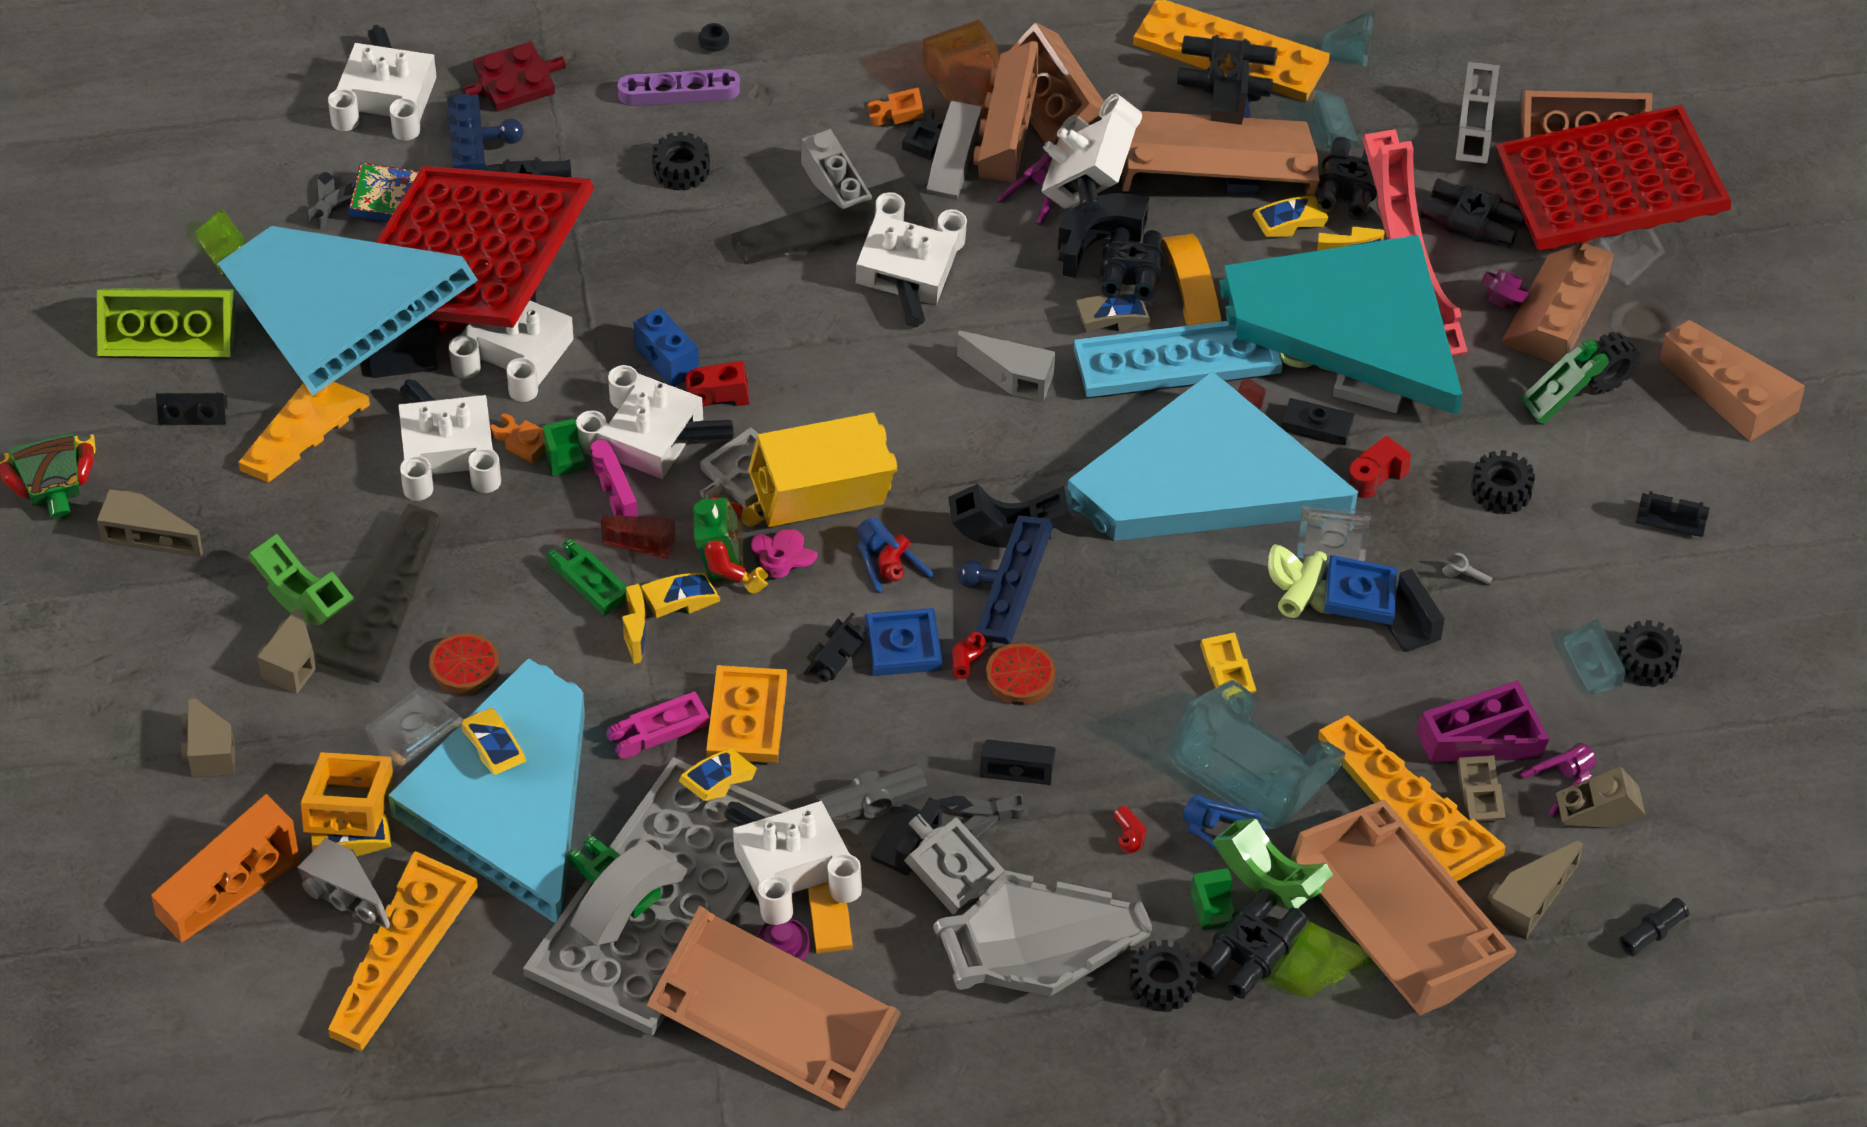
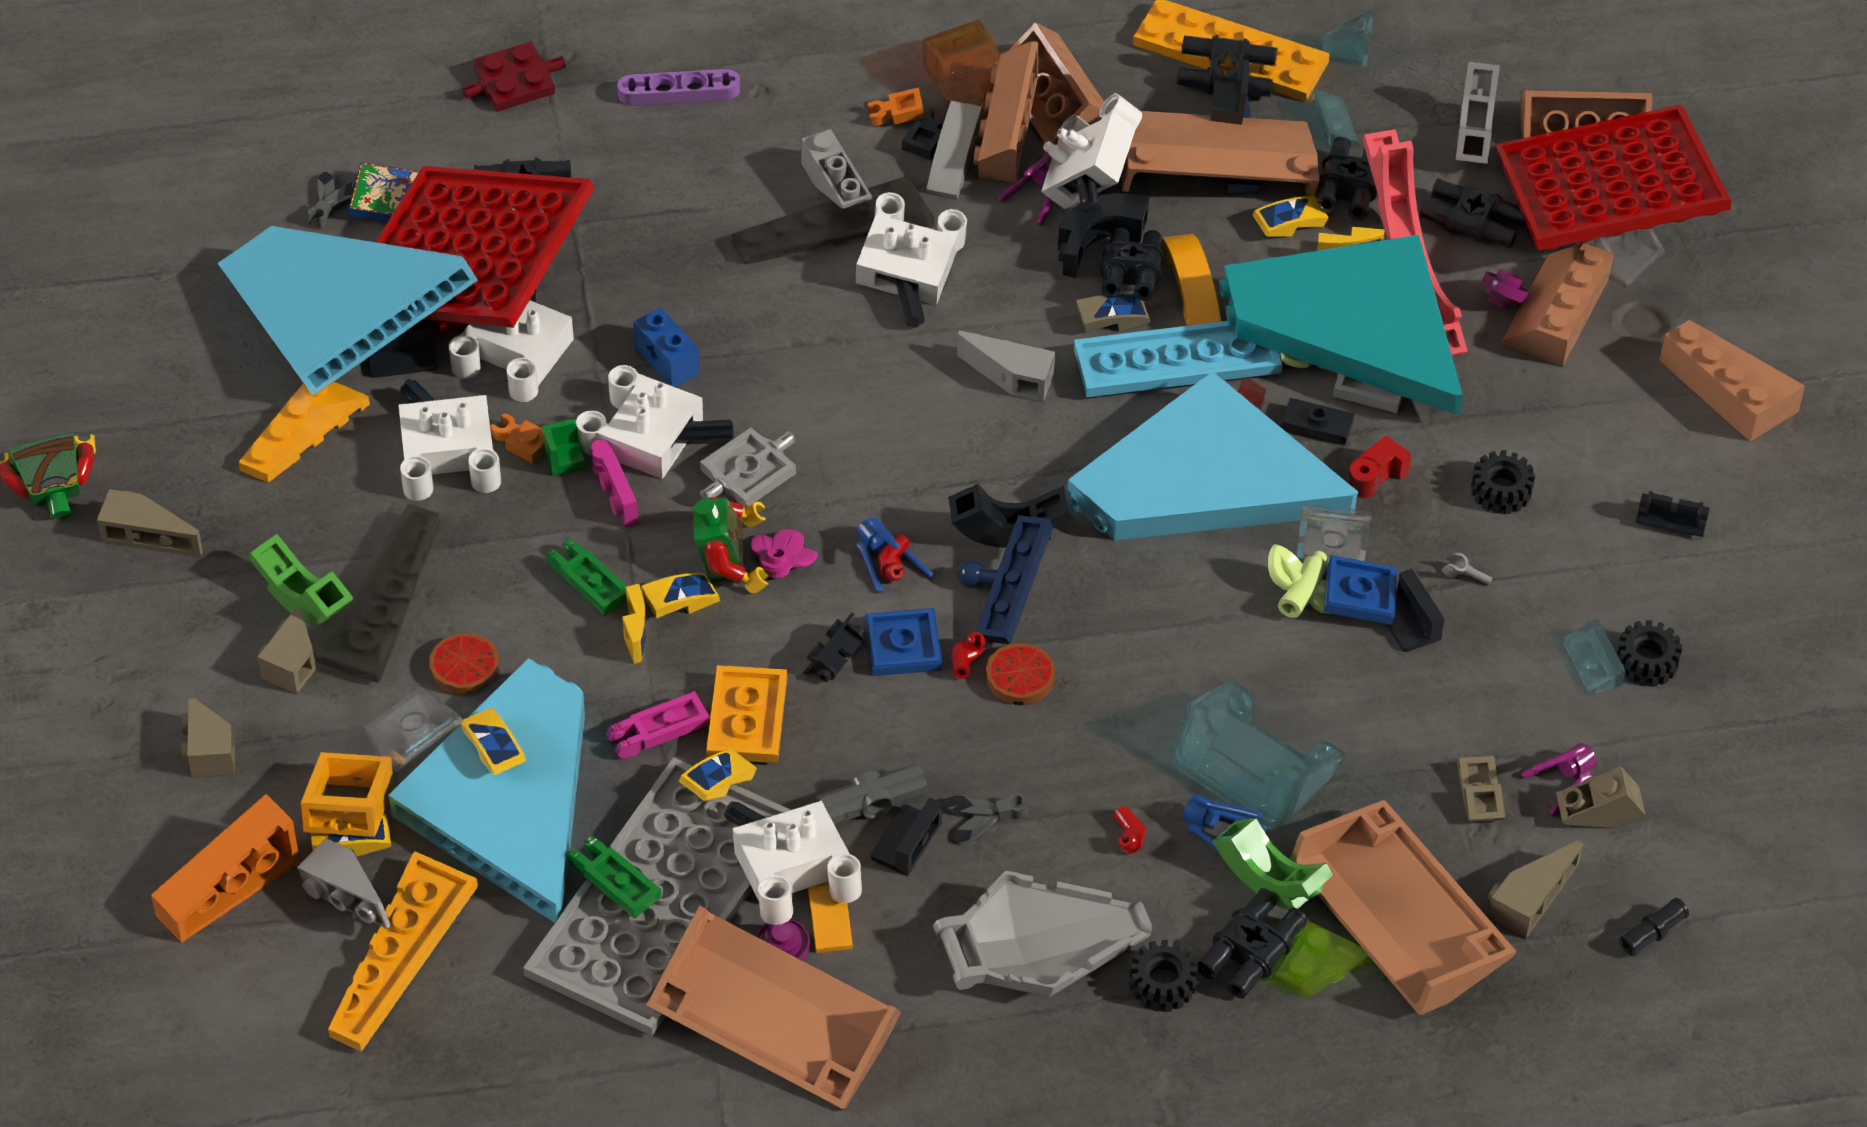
lime slope [97,288,236,357] -> none
black hinge [156,392,228,425] -> none
clear neon green slope [195,209,246,277] -> none
white piece [328,25,436,141] -> none
dark blue plate [447,94,524,171] -> none
light grey arch [570,842,688,945] -> none
clear red slope [601,515,675,559] -> none
black tyre [652,132,710,190] -> none
red leg [685,360,750,407] -> none
black plate [698,23,729,52] -> none
yellow brick [748,412,897,527] -> none
light grey plate [904,814,1005,915] -> none
black panel [980,739,1056,785] -> none
green panel [1191,868,1235,931] -> none
yellow slope [1200,632,1256,700] -> none
light orange wing [1318,715,1506,882] -> none
magenta wedge [1416,680,1549,762] -> none
green hinge [1520,339,1609,424] -> none
black tyre [1580,331,1641,394] -> none

